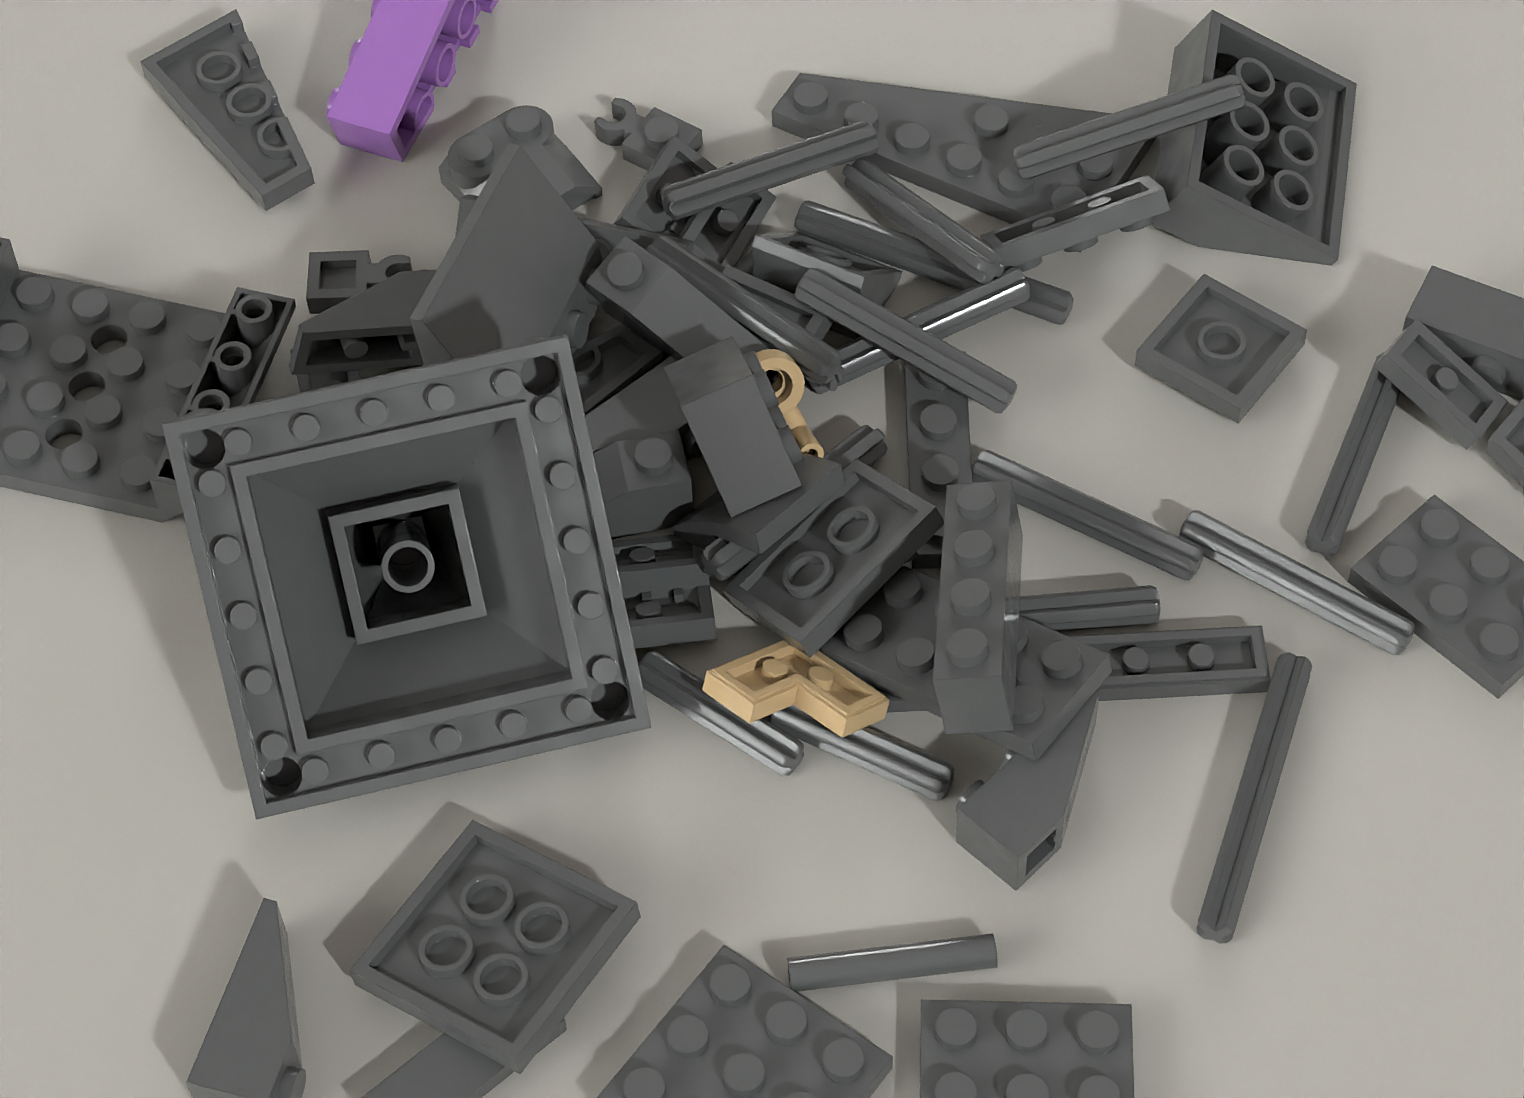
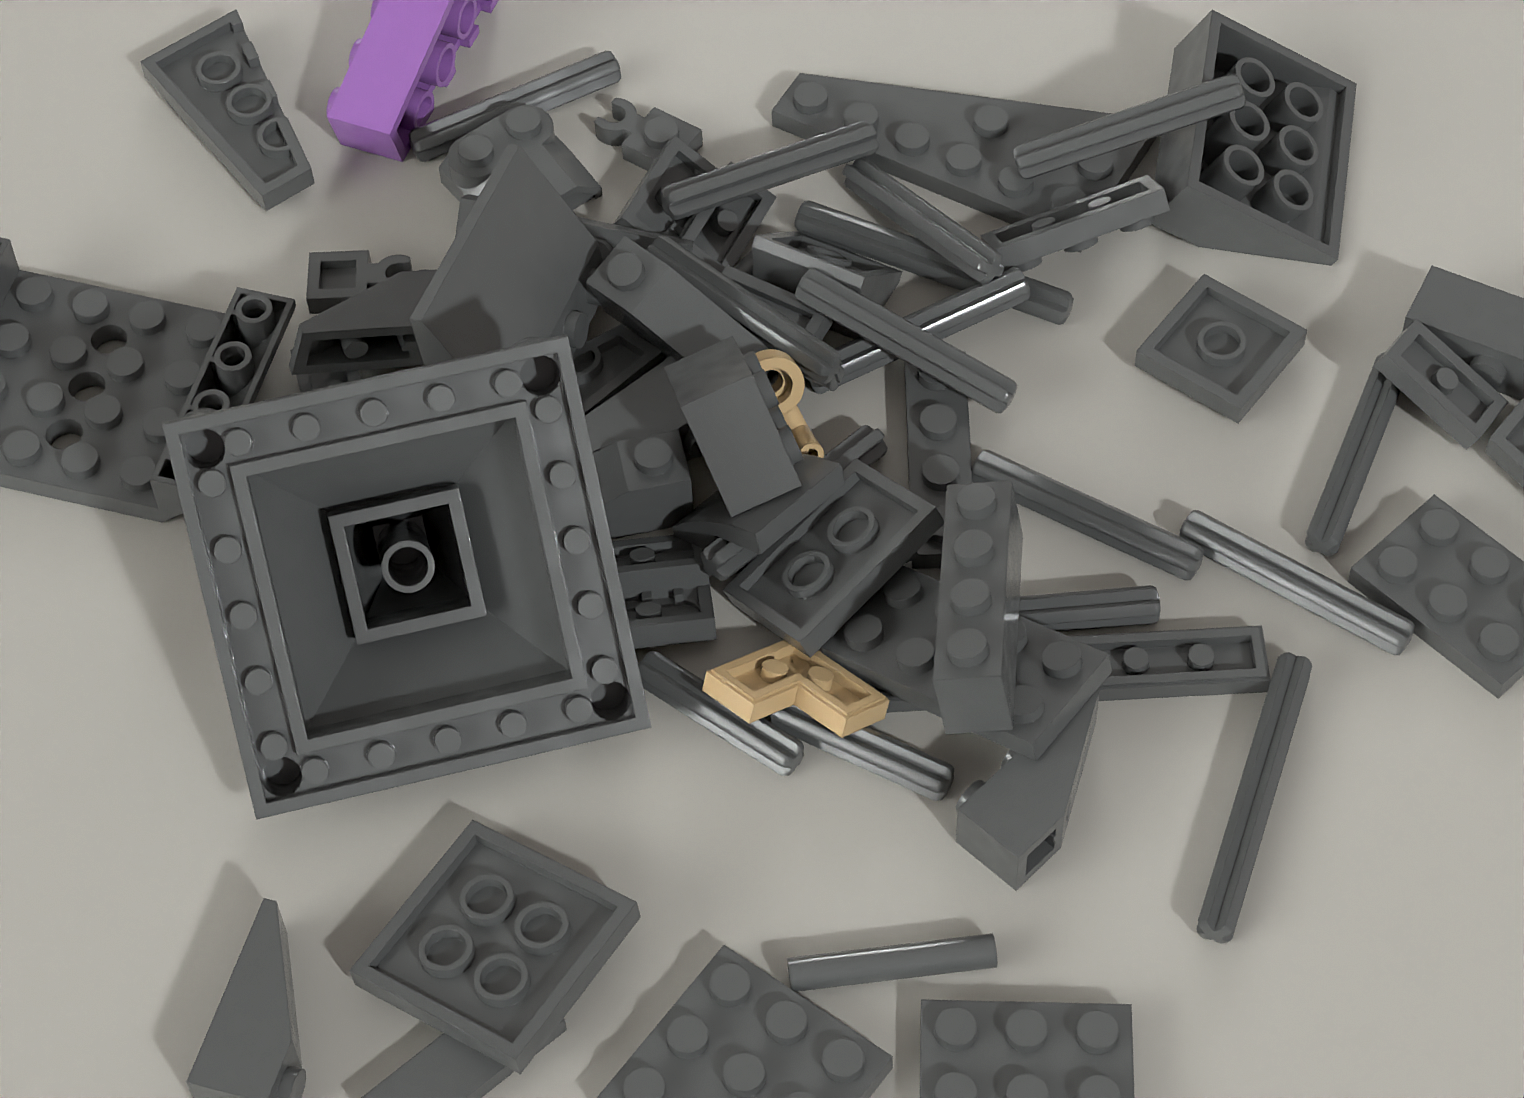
none -> dark grey axle [408,50,621,162]

